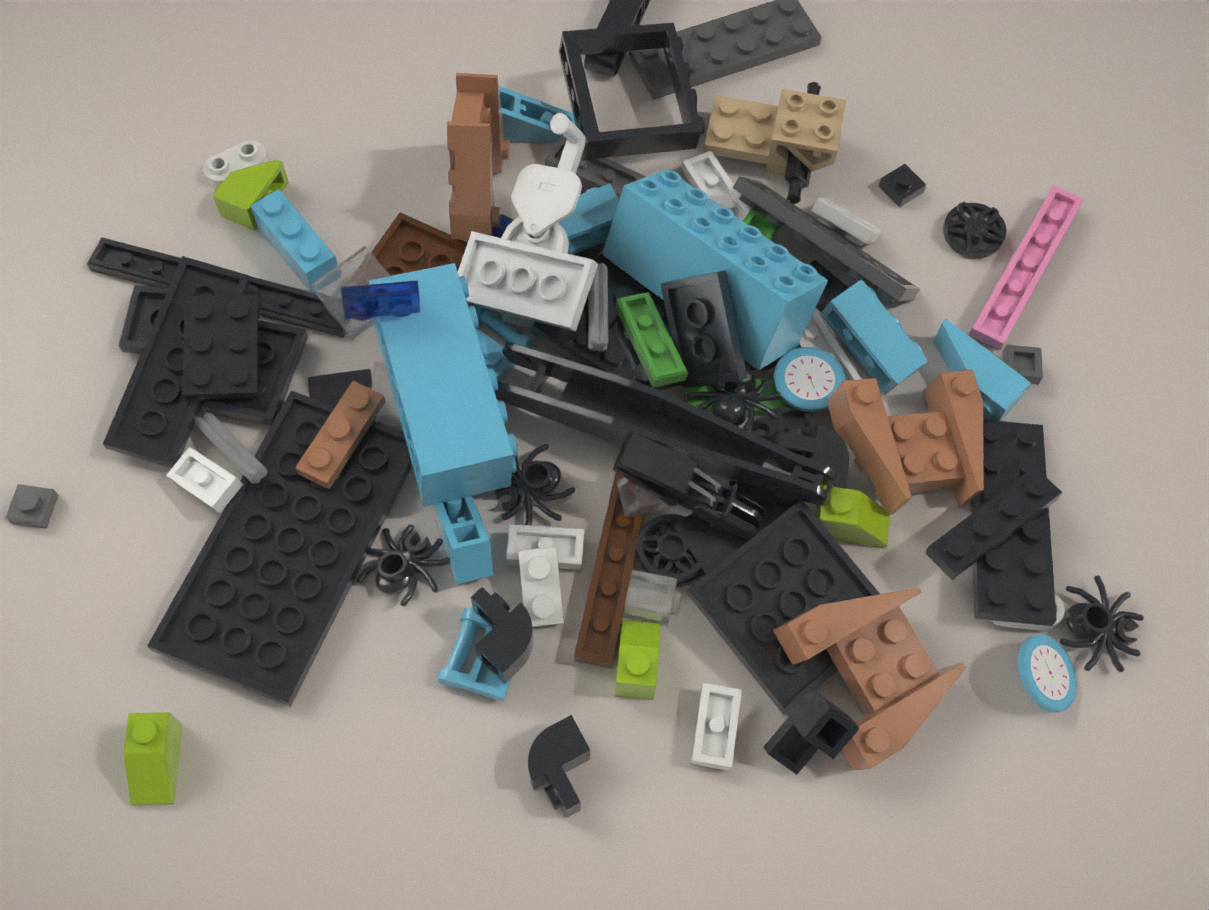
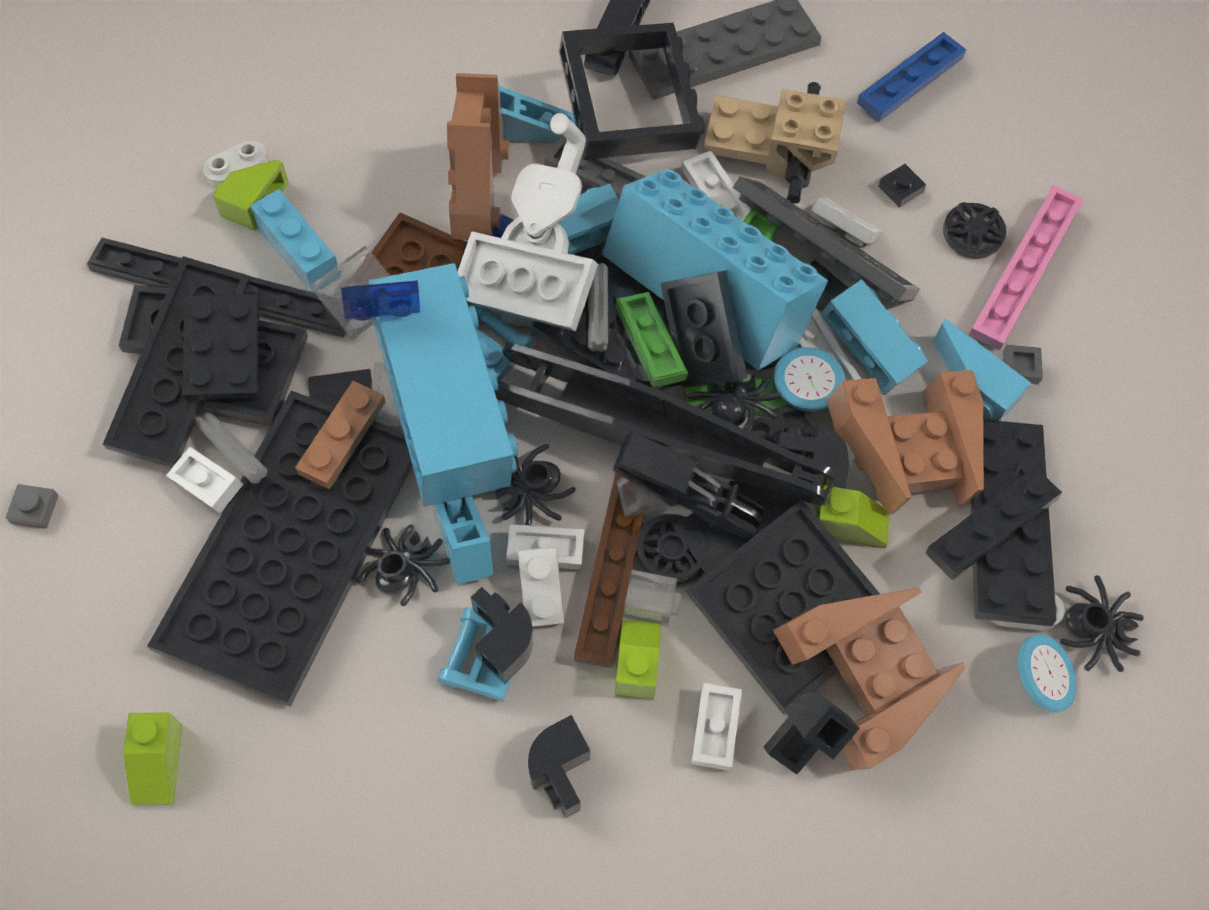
none -> blue plate [857,32,967,122]

